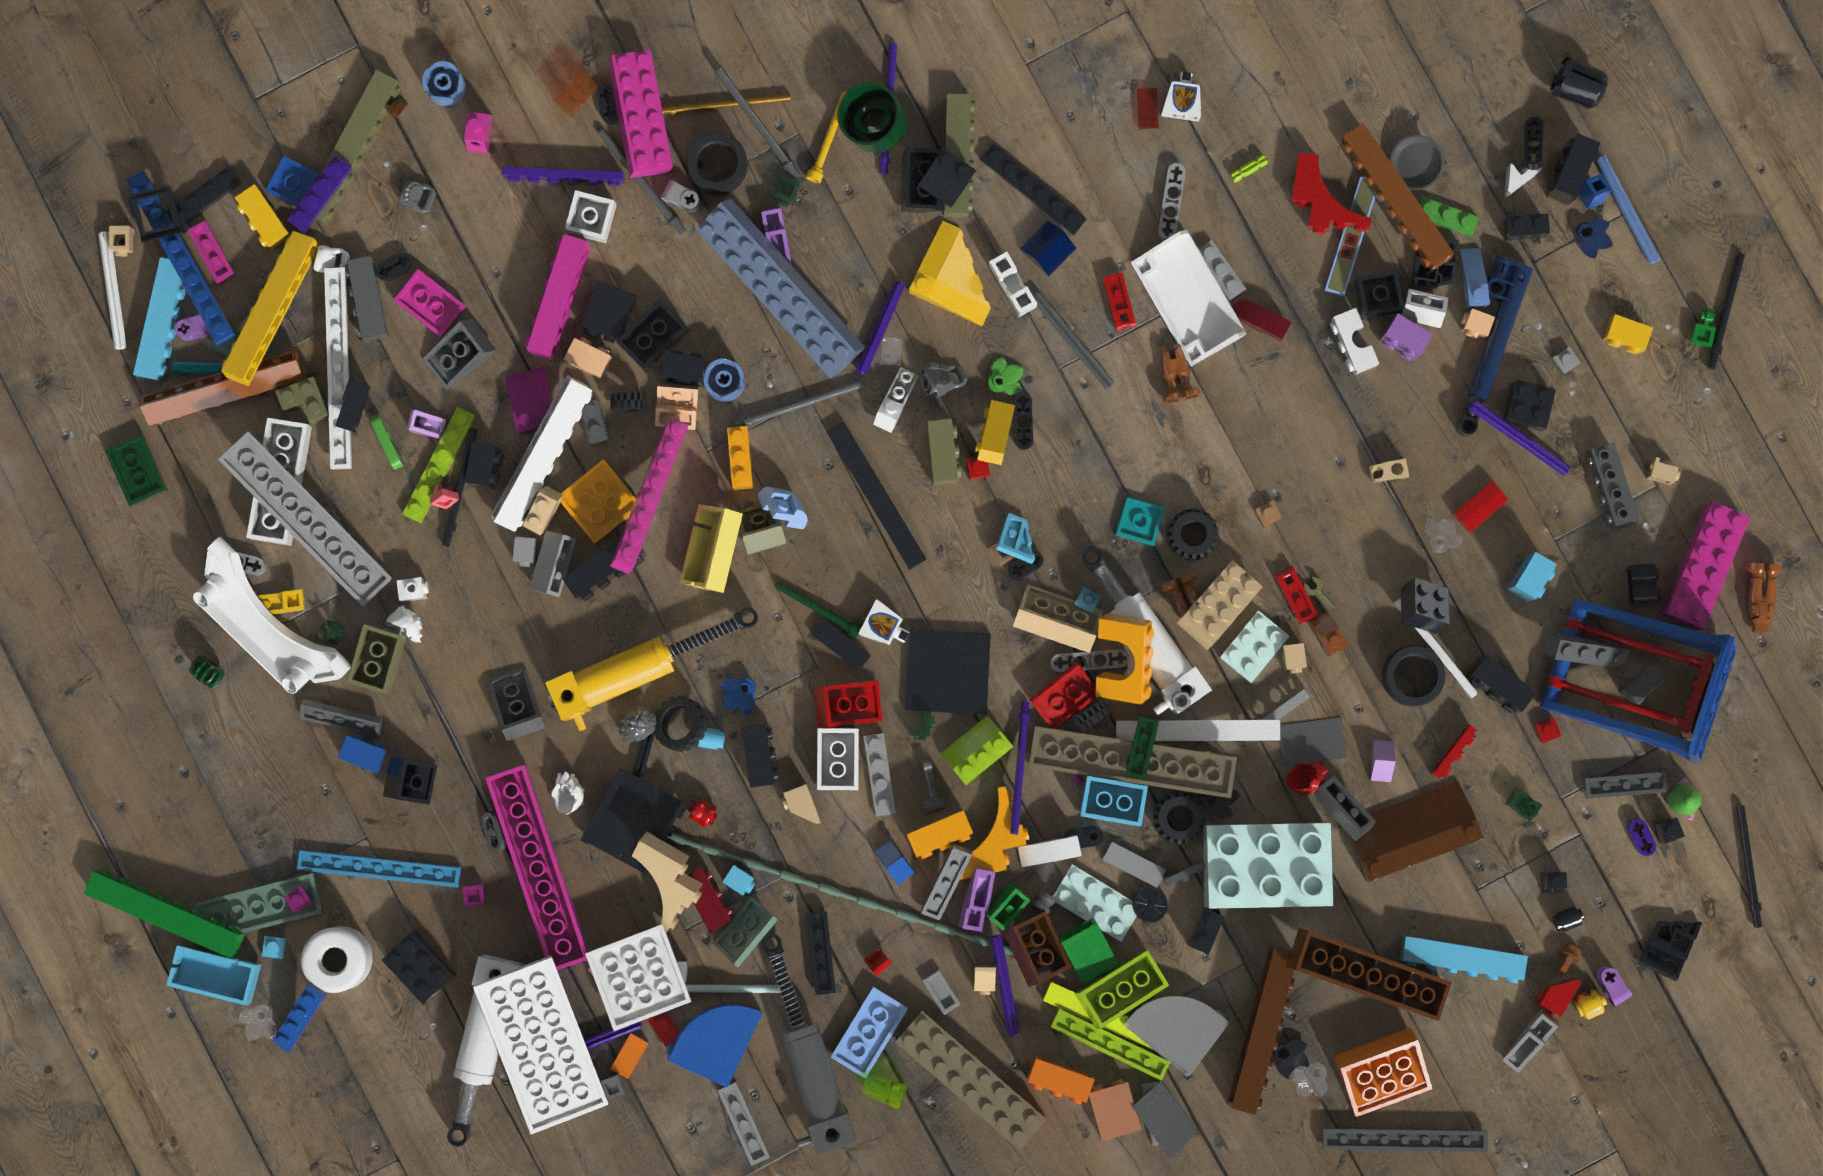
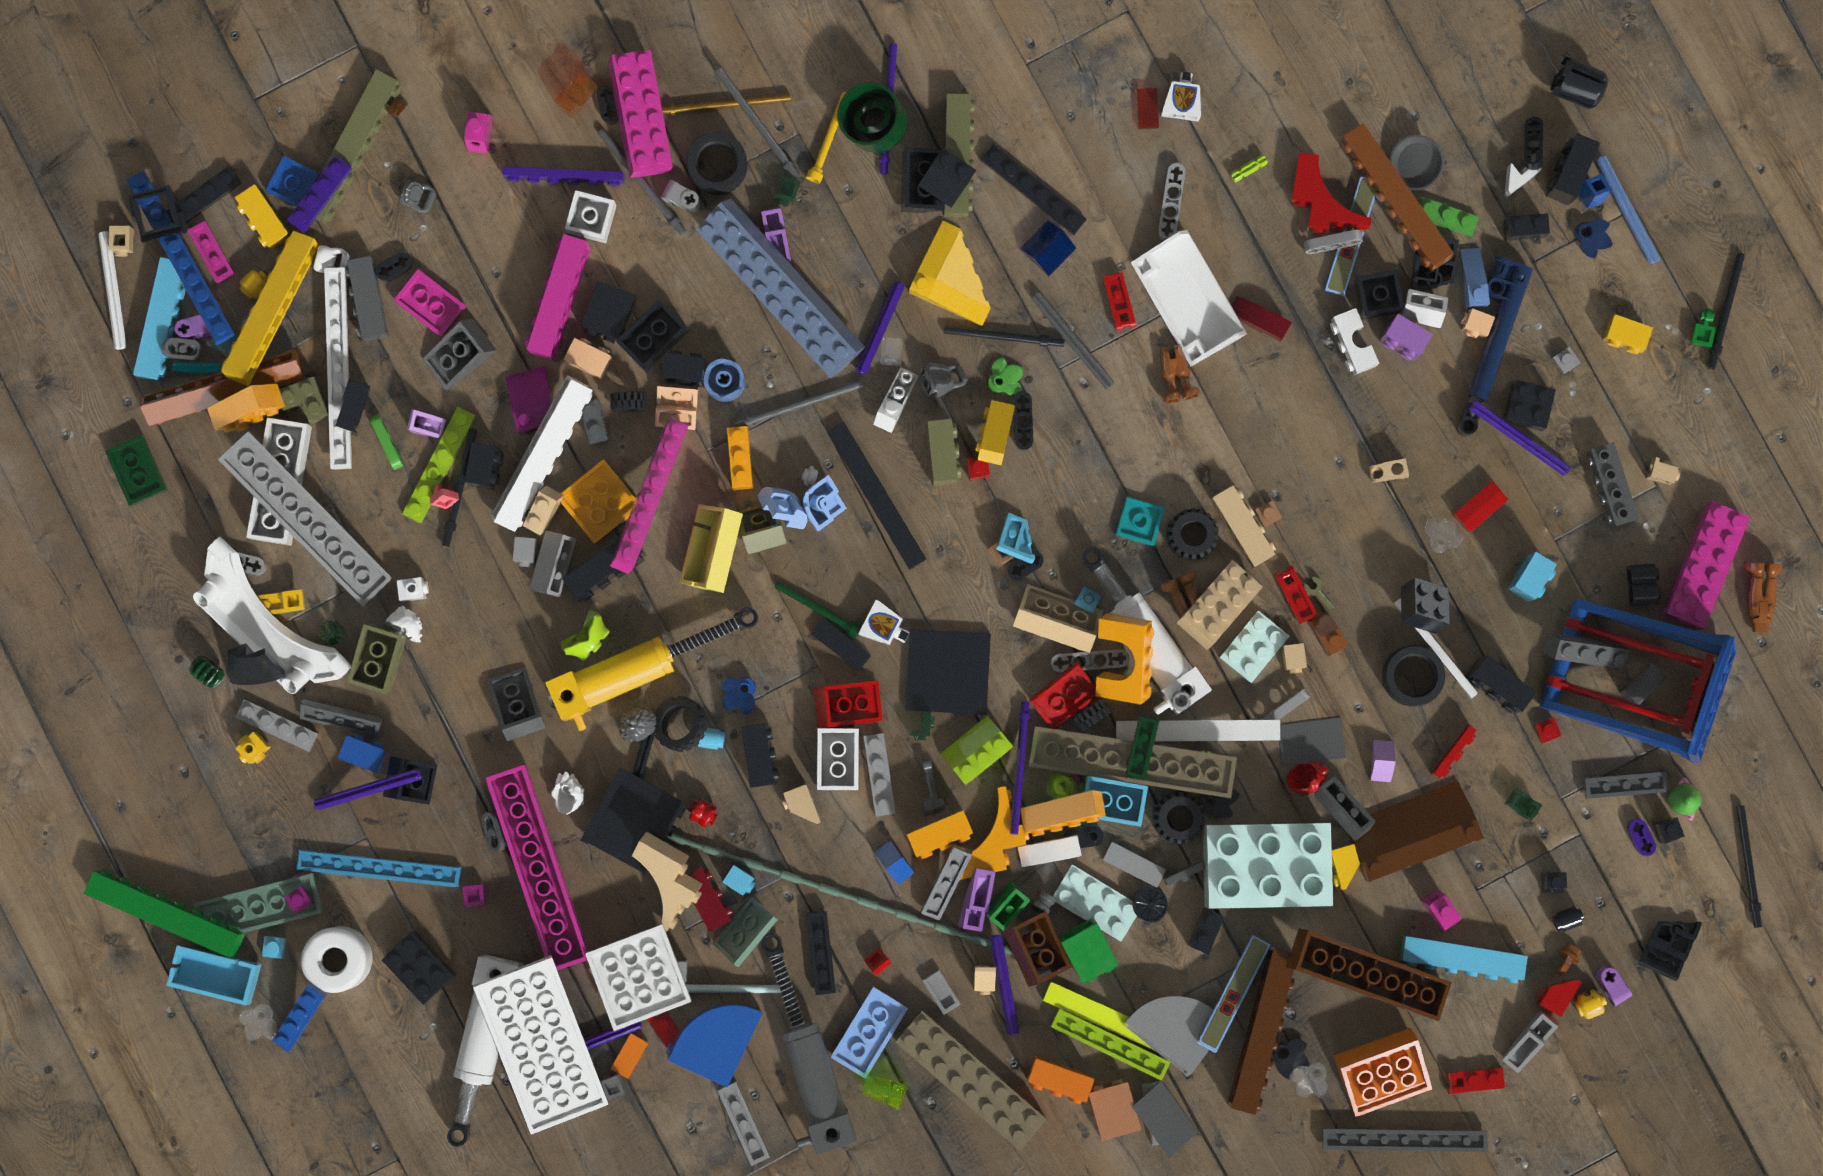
medium blue brick [422,61,466,106] -> none
white arch [989,252,1037,317] -> none
lime brick [1075,950,1169,1029] -> none
light grey plate [1199,240,1246,301] -> none
none -> dark grey plate [161,338,201,360]
none -> light orange brick [207,384,285,433]
none -> black slope [228,643,285,685]
none -> light grey plate [235,699,318,752]
none -> yellow brick [235,732,271,764]
none -> yellow head [239,270,267,300]
none -> dark purple axle [314,769,422,810]
none -> lime brick [560,610,610,661]
none -> white plate [802,466,818,486]
none -> light blue brick [802,475,847,531]
none -> black bar [944,326,1065,347]
none -> light orange brick [1020,790,1106,836]
none -> clear neon green plant [1047,772,1075,800]
none -> olive tile [1197,935,1270,1053]
none -> tan brick [1211,486,1276,568]
none -> light grey beam [1304,230,1363,254]
none -> yellow slope [1332,844,1360,890]
none -> dark pink torso [1420,889,1462,933]
none -> red plate [1446,1067,1505,1094]

